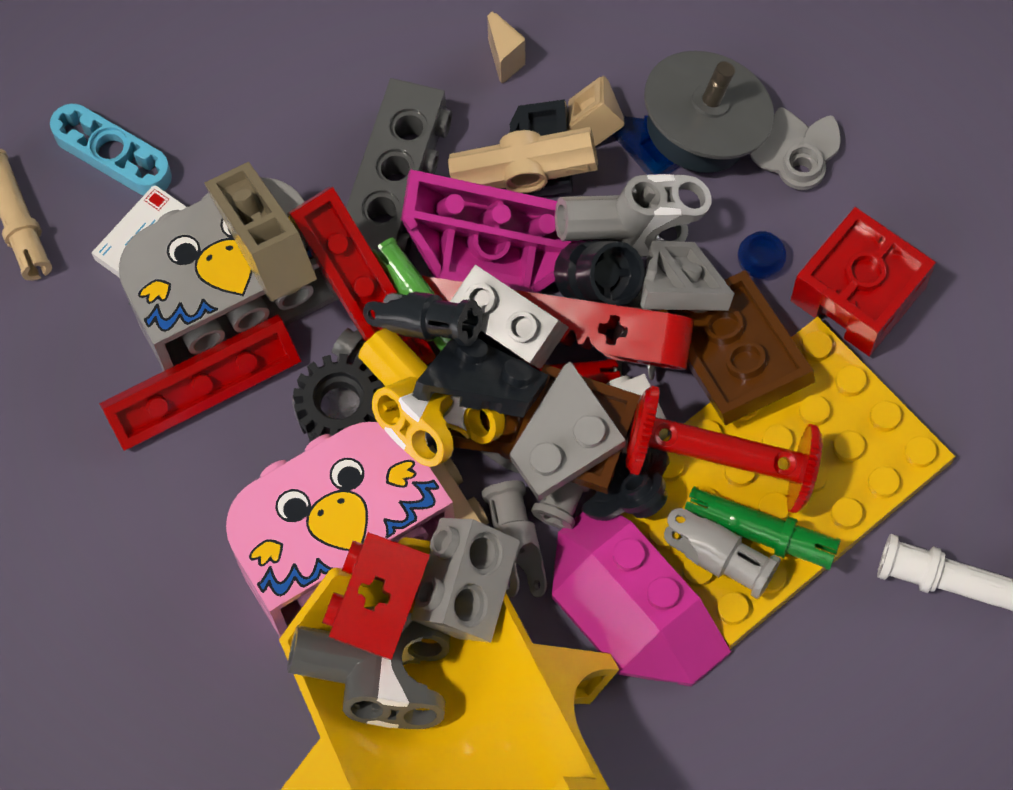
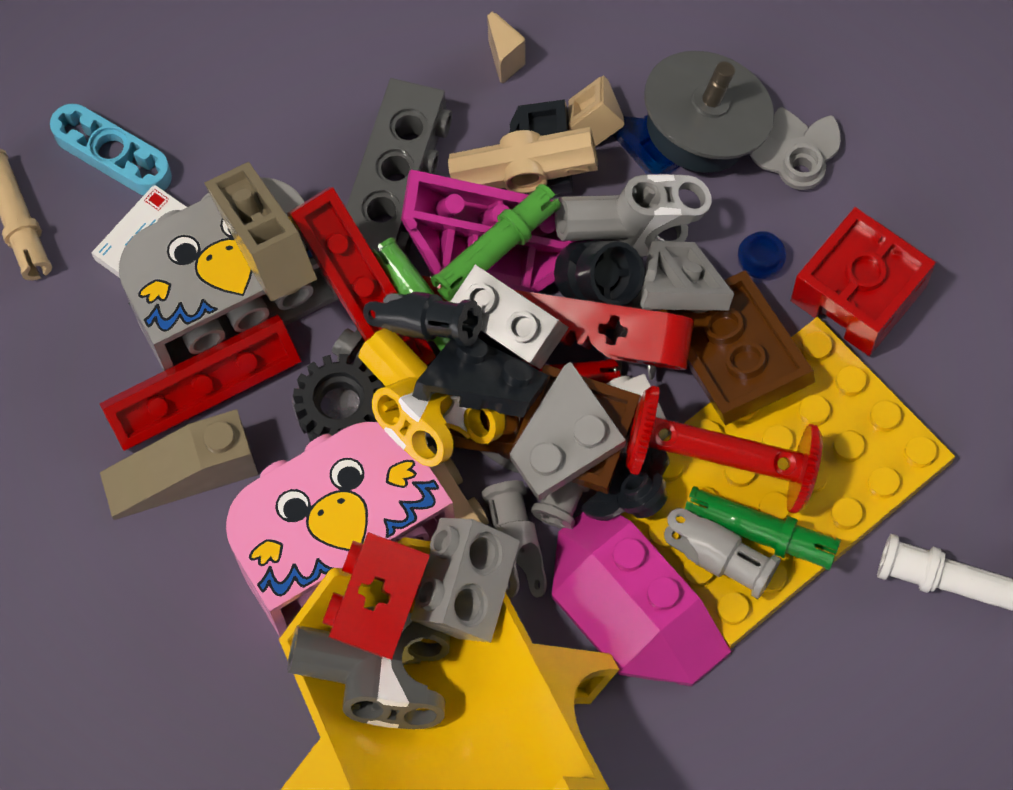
none -> dark tan slope [100,409,258,520]
none -> bright green pin [431,184,561,302]

